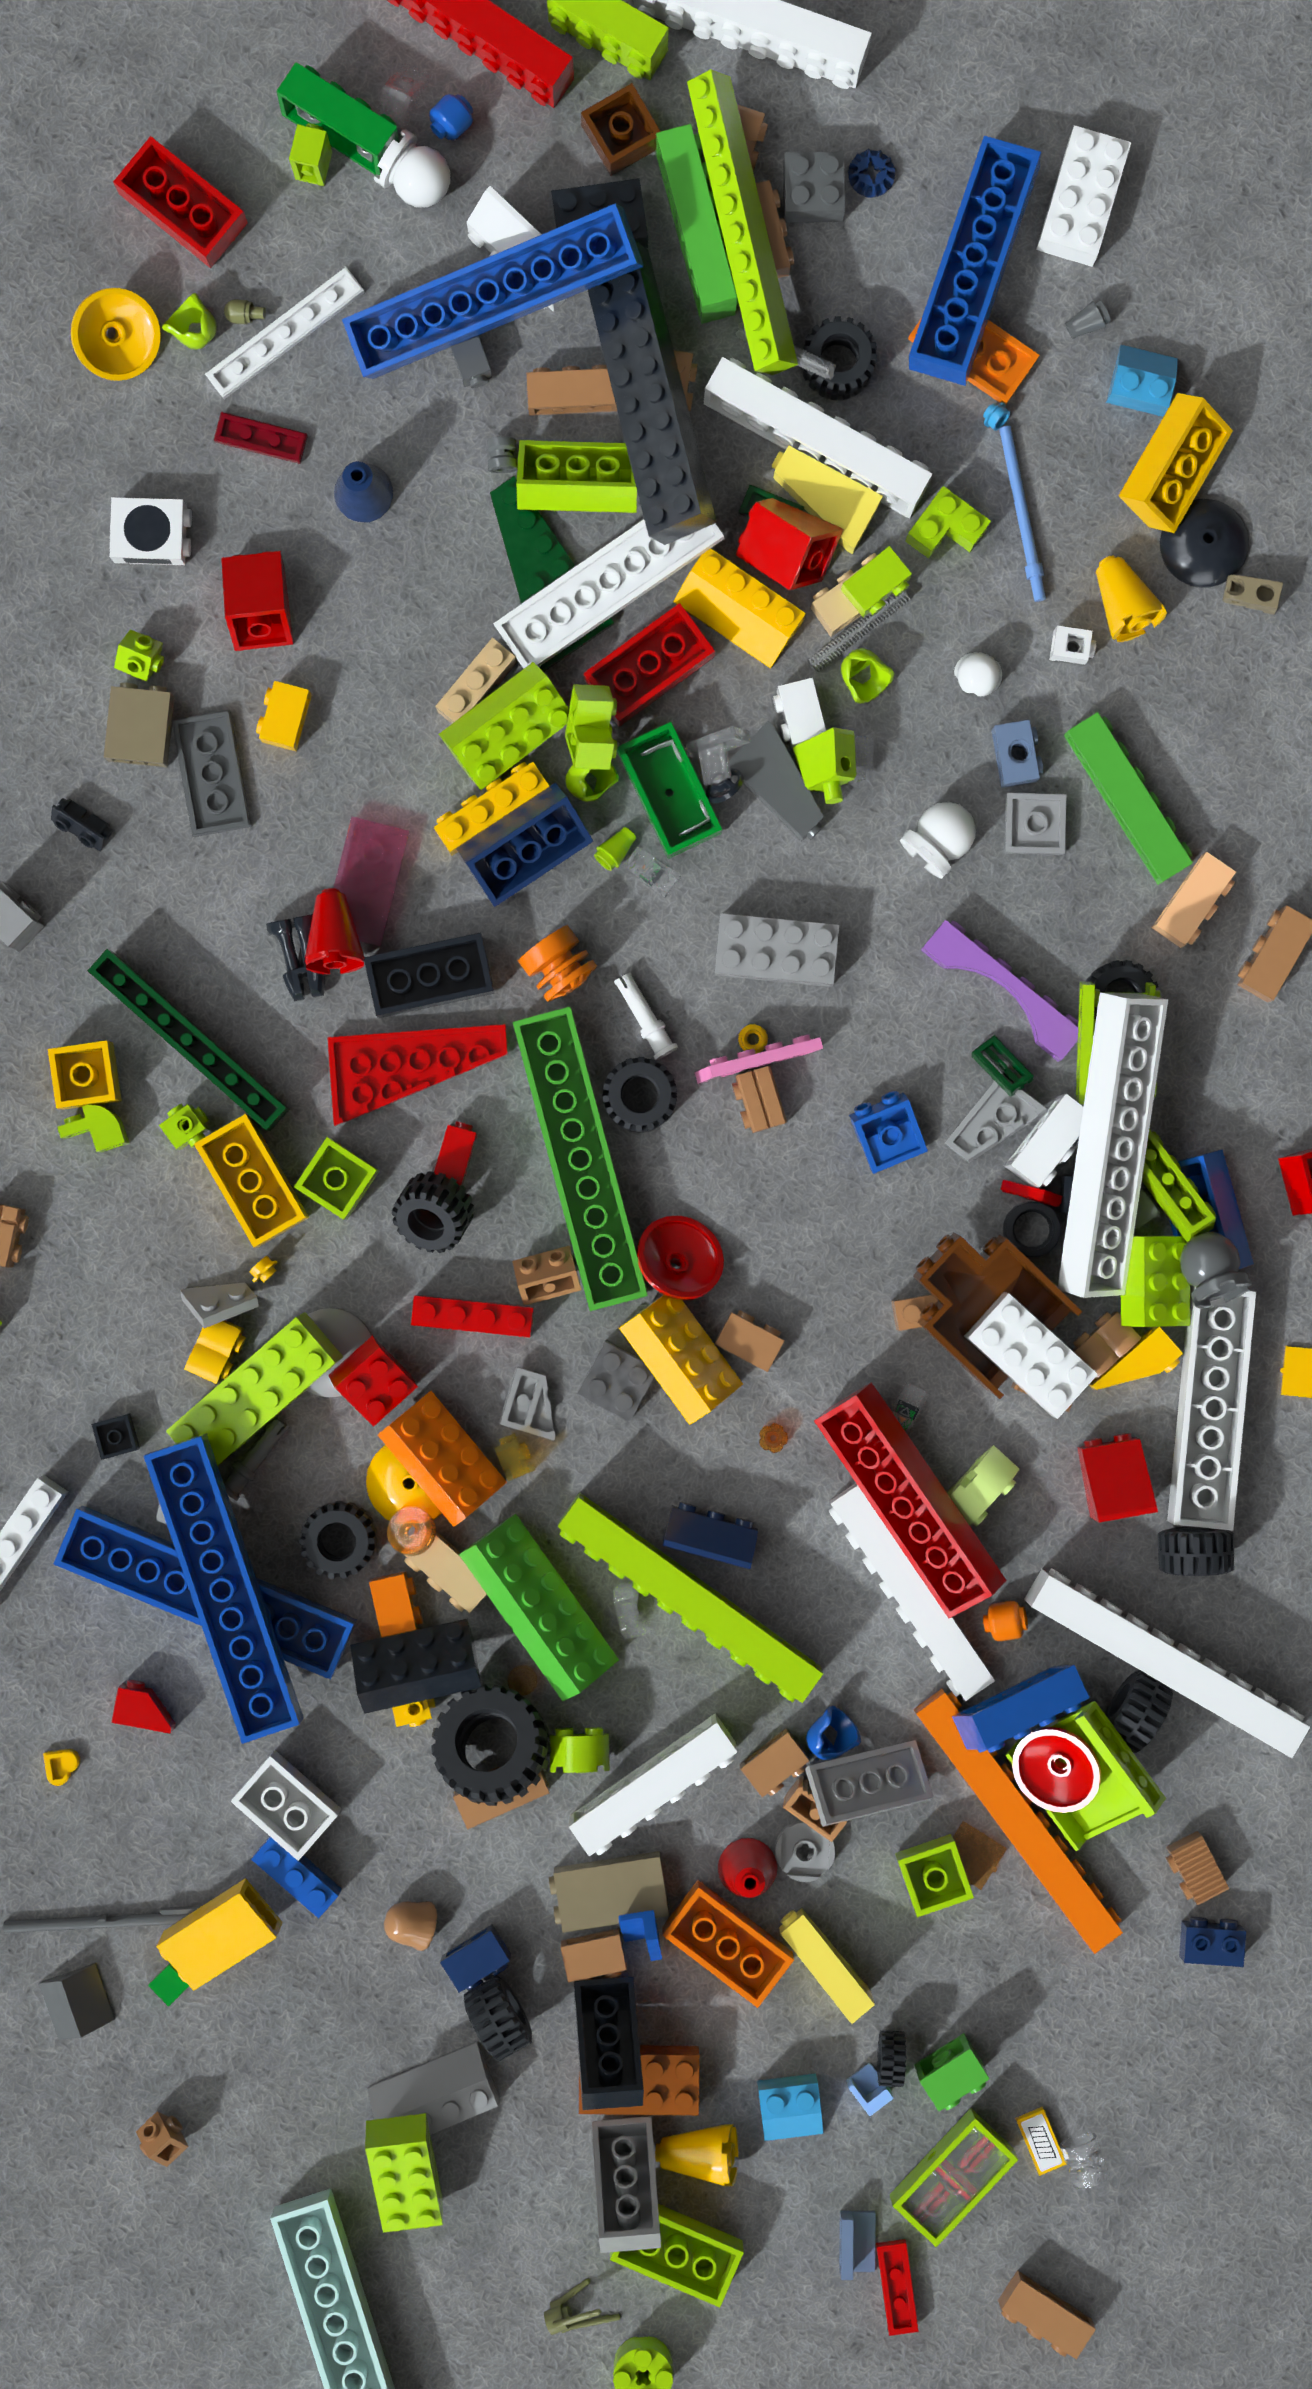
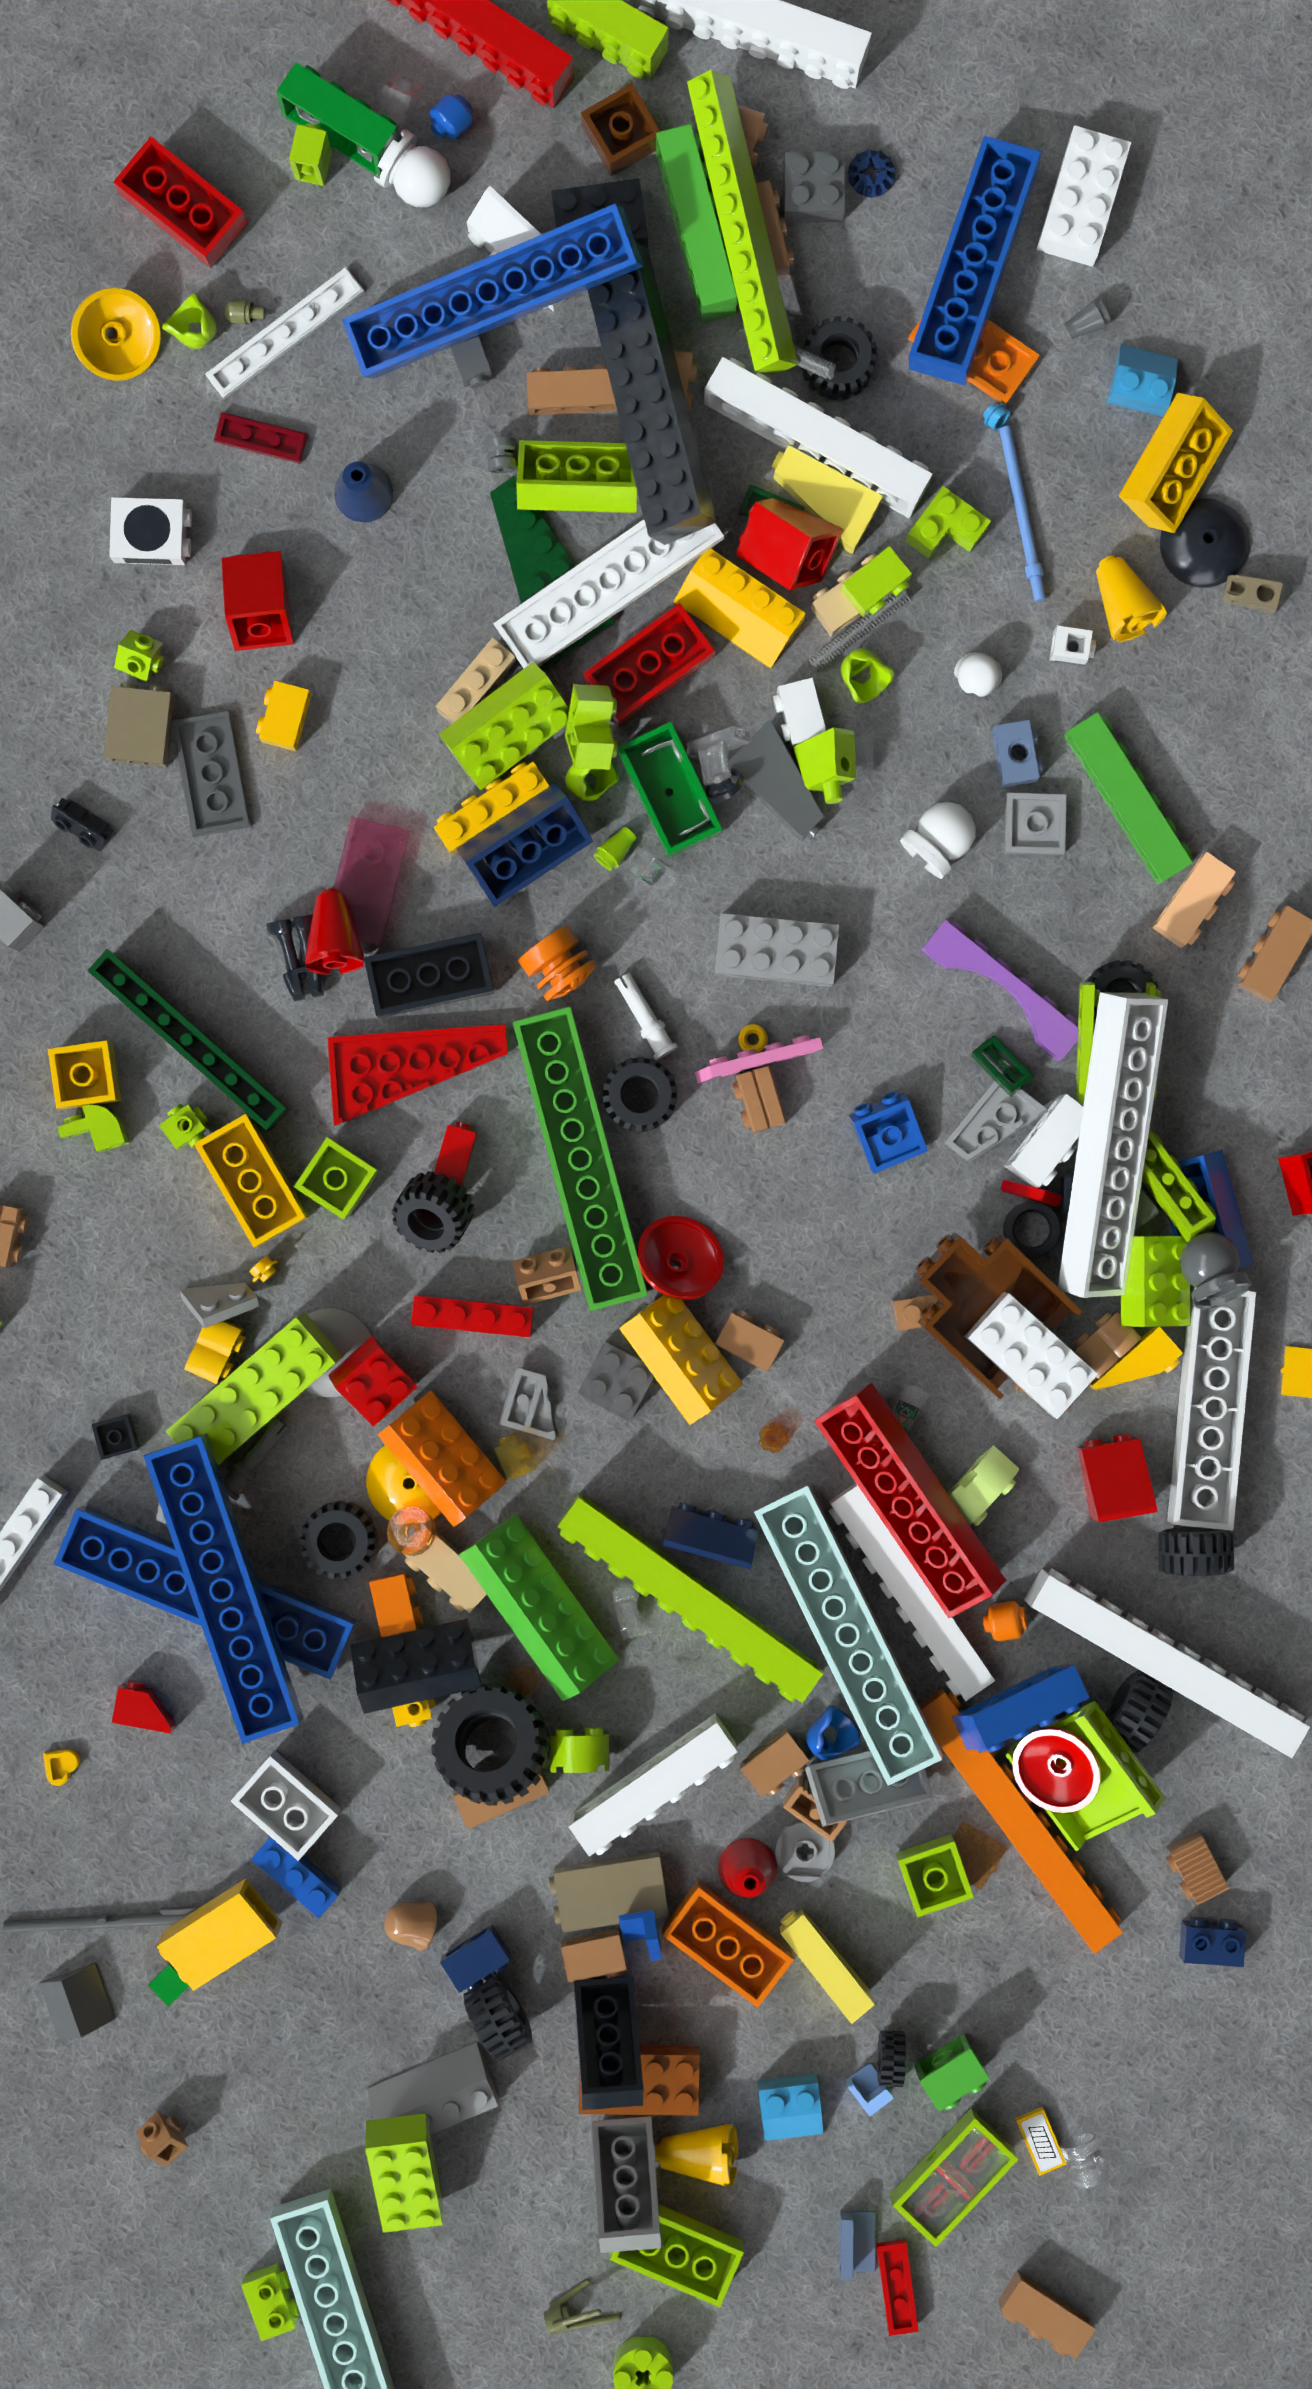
none -> lime brick [241,2263,301,2341]
none -> light aqua brick [754,1485,943,1786]

